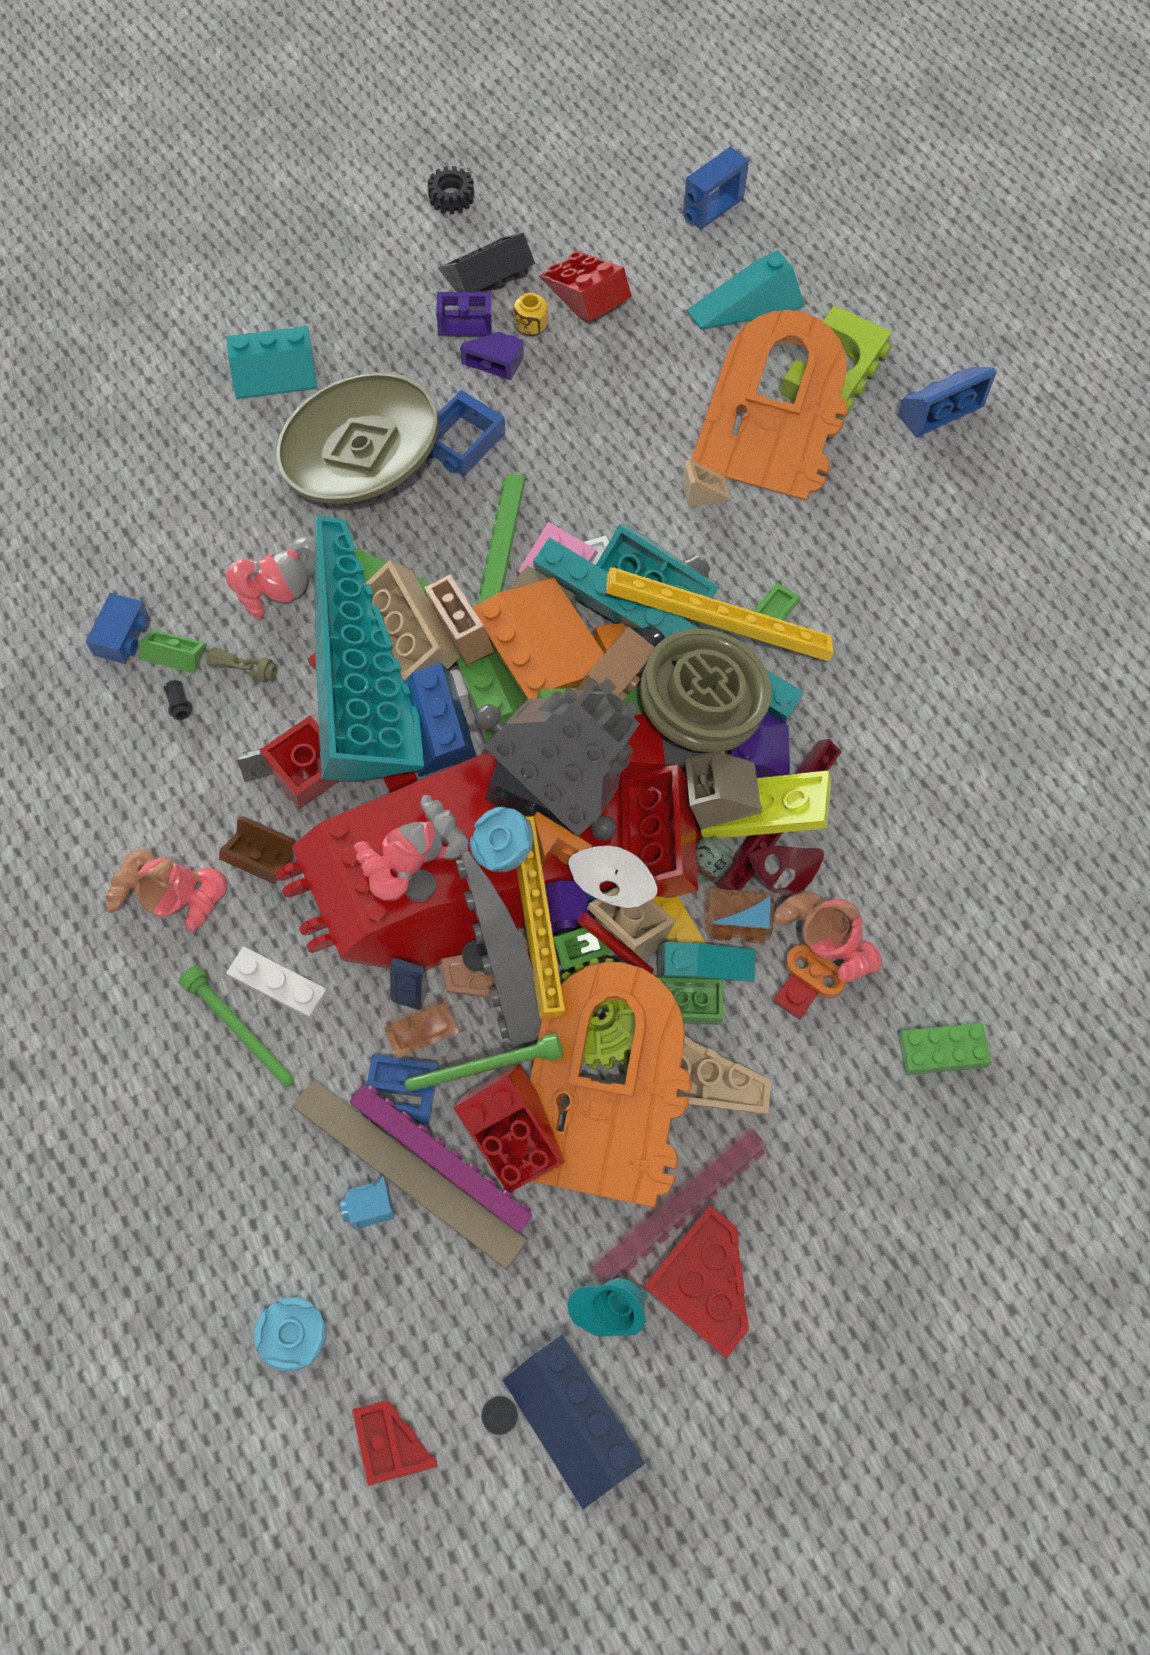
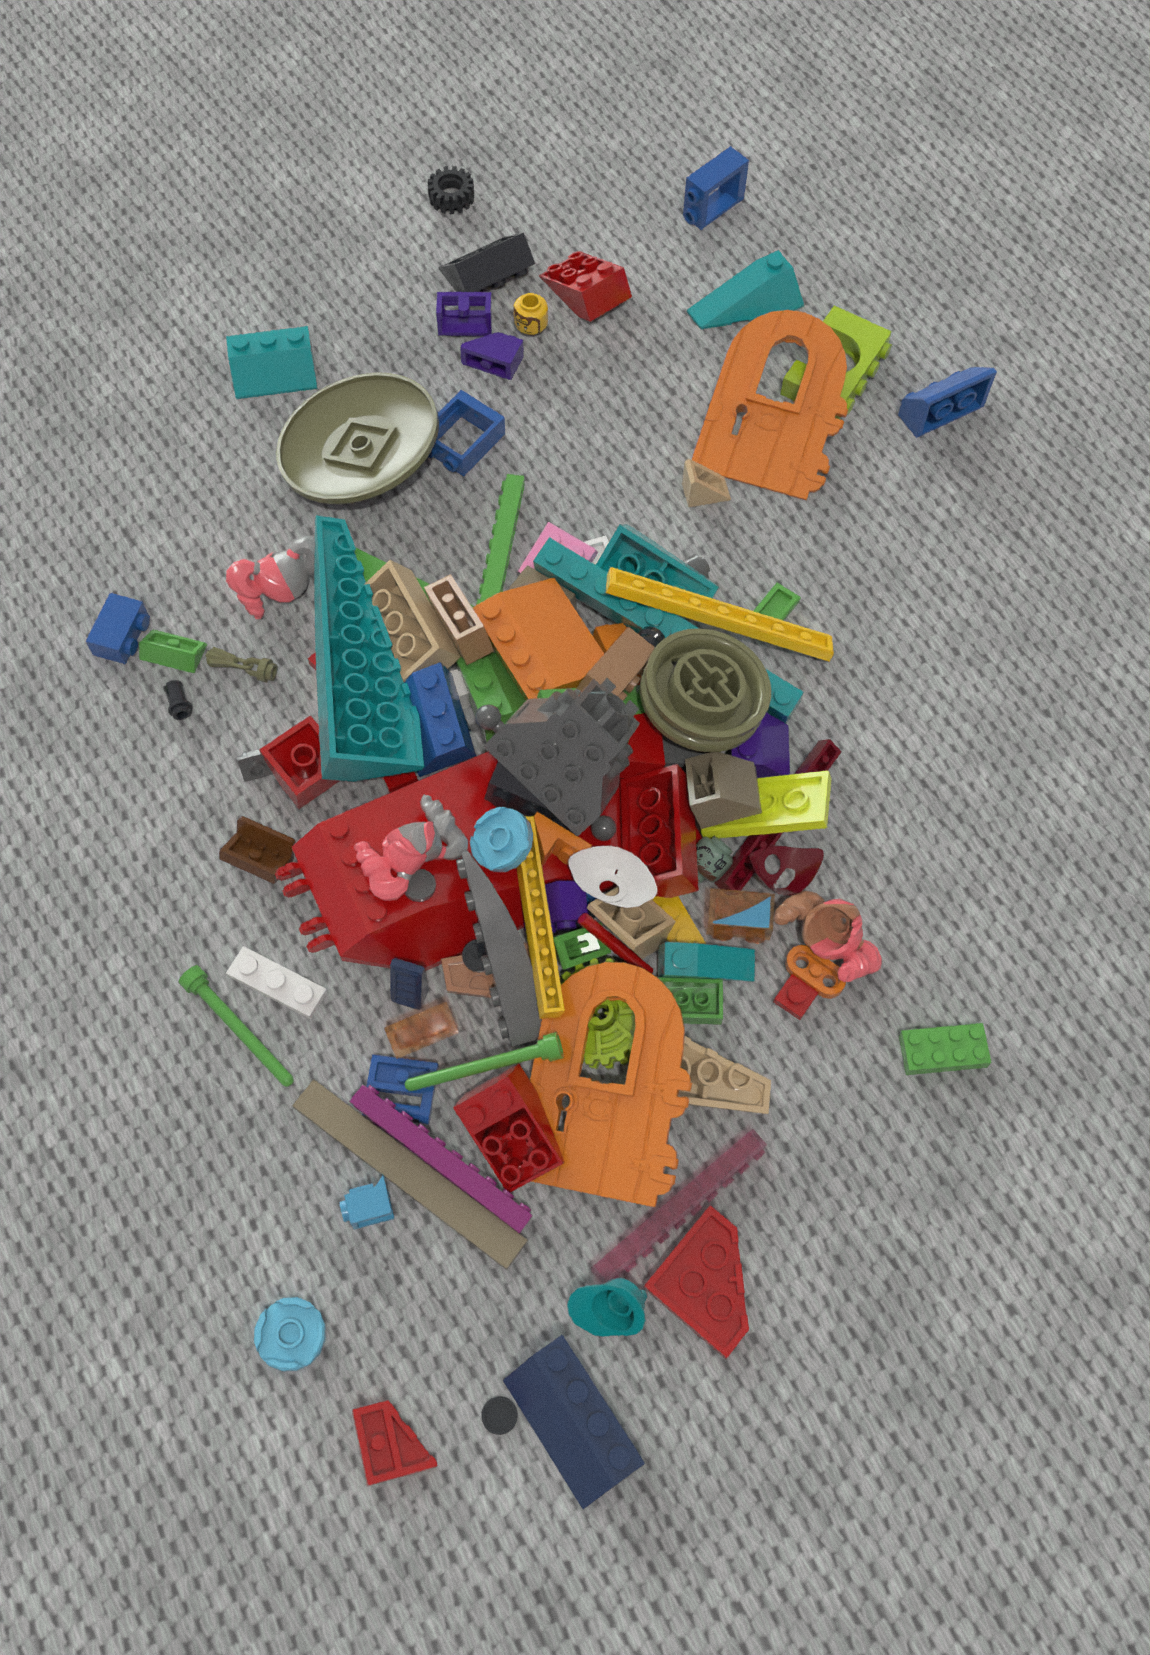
hair [105,849,227,932] -> none

